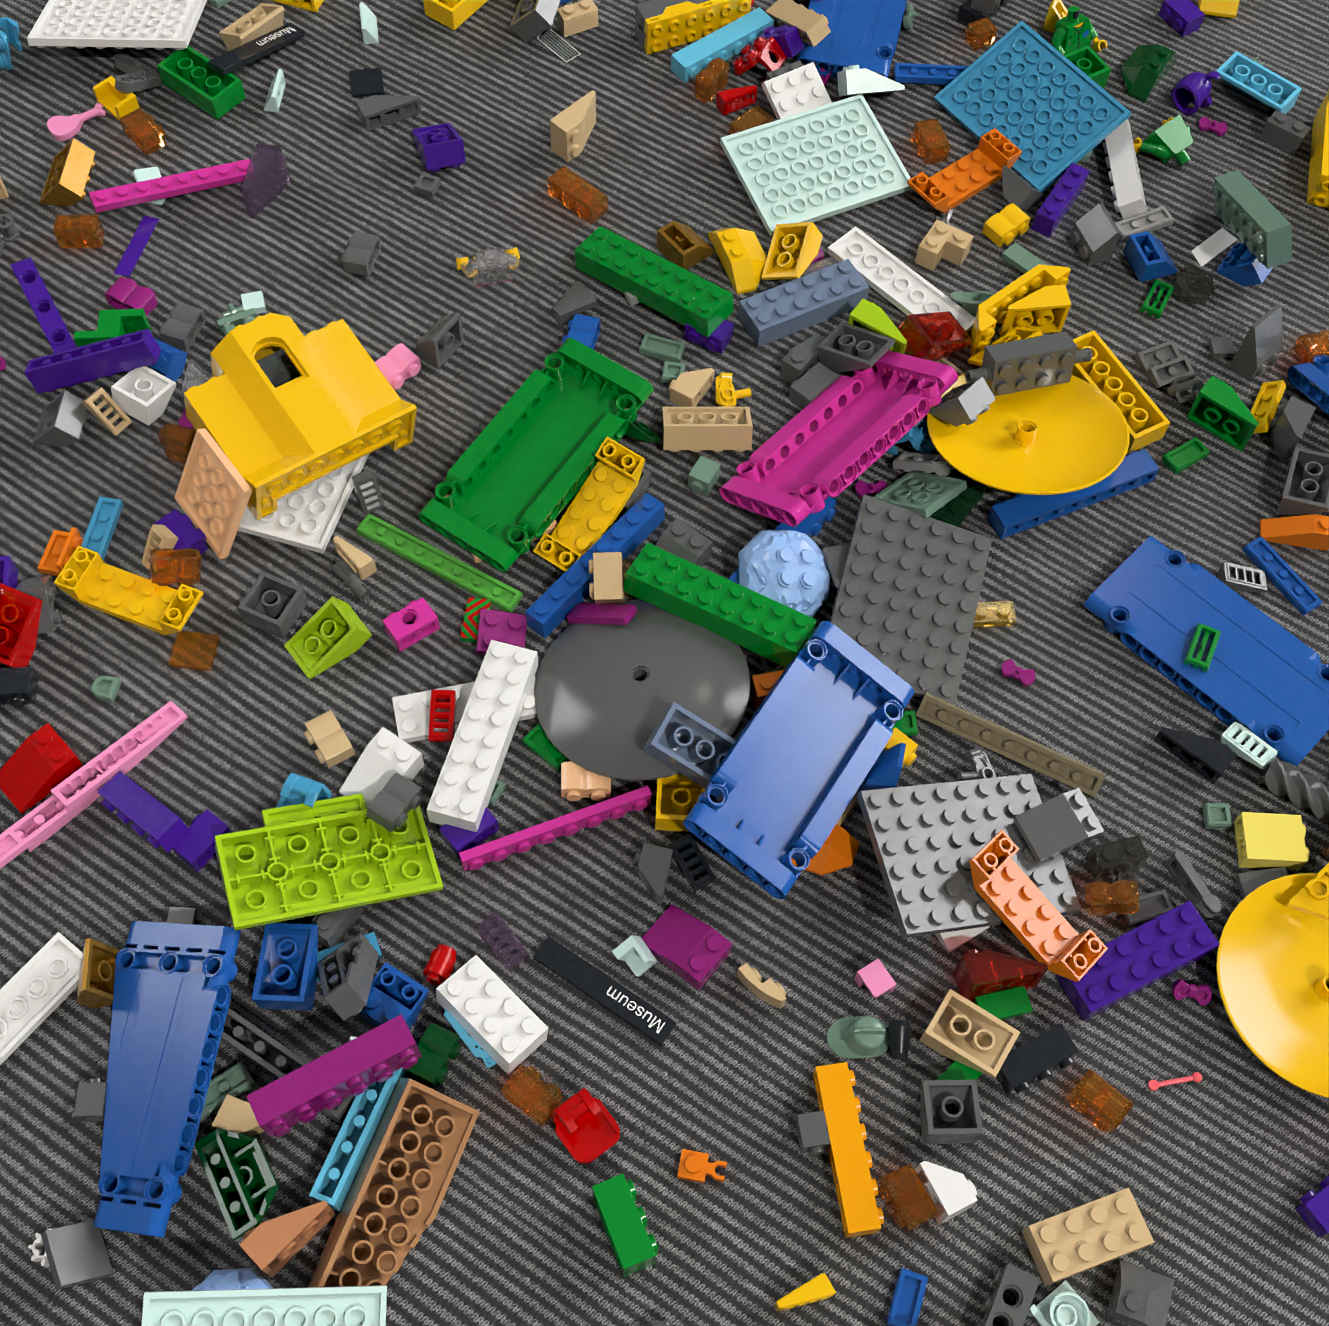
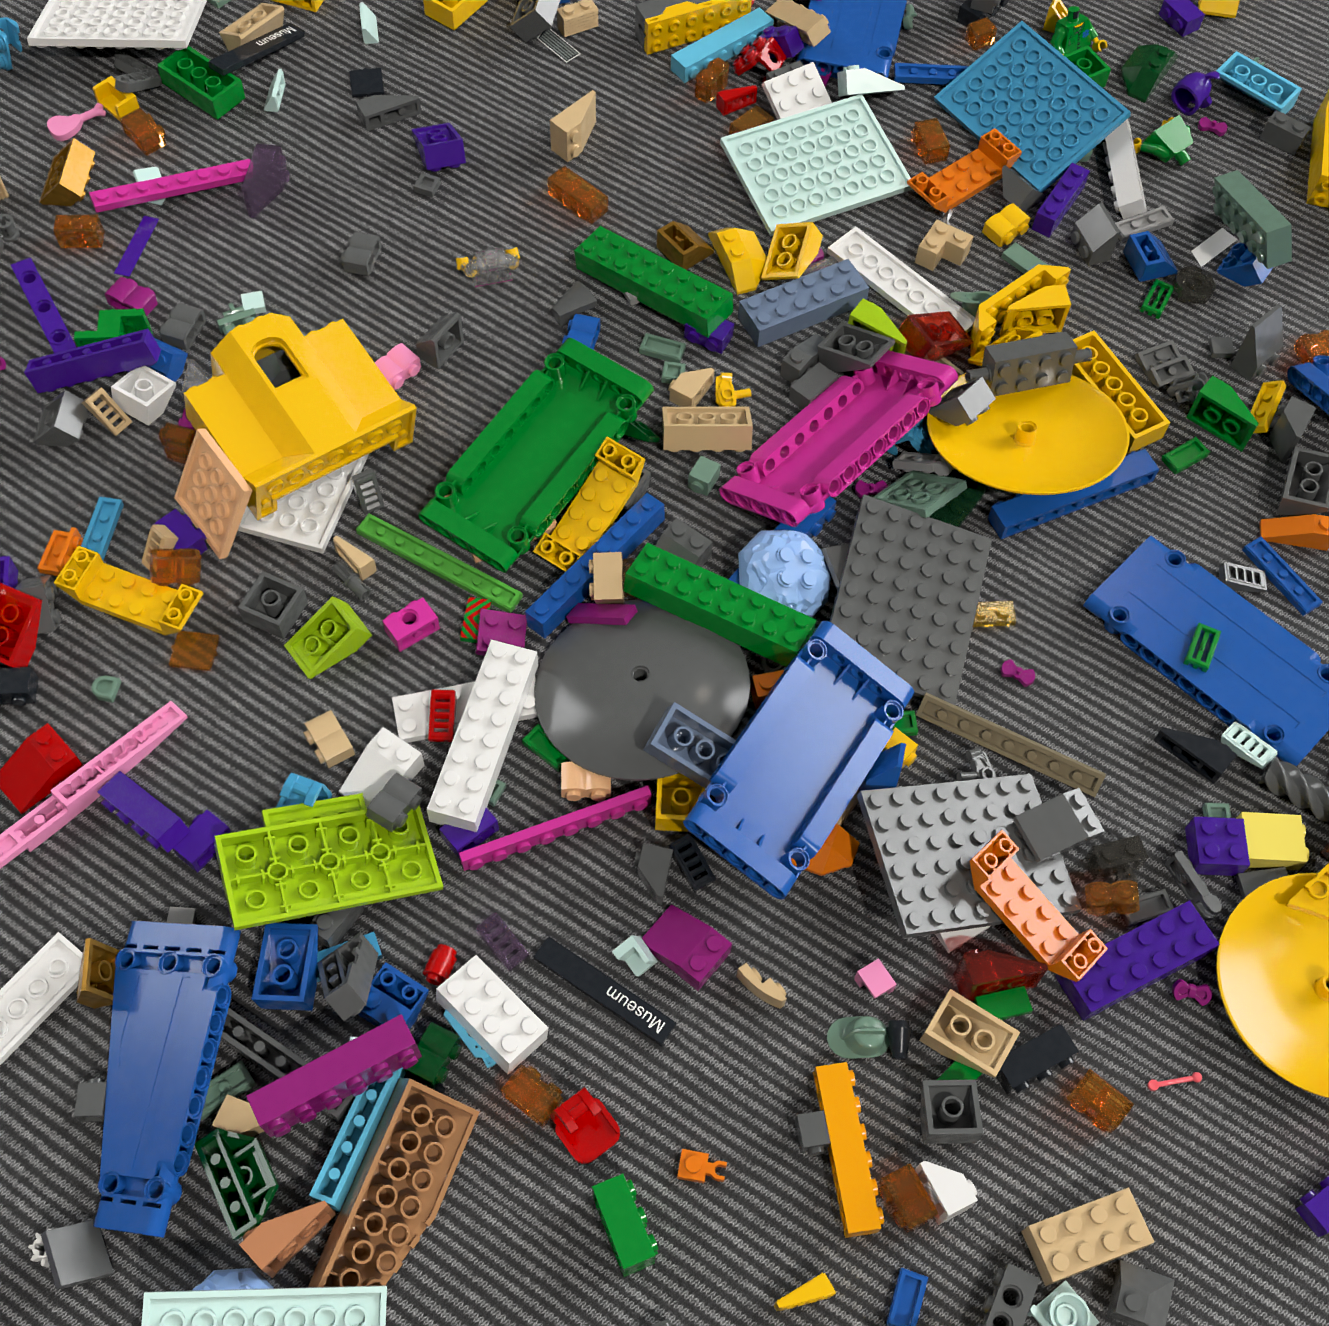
none -> dark purple brick [1185,817,1250,876]

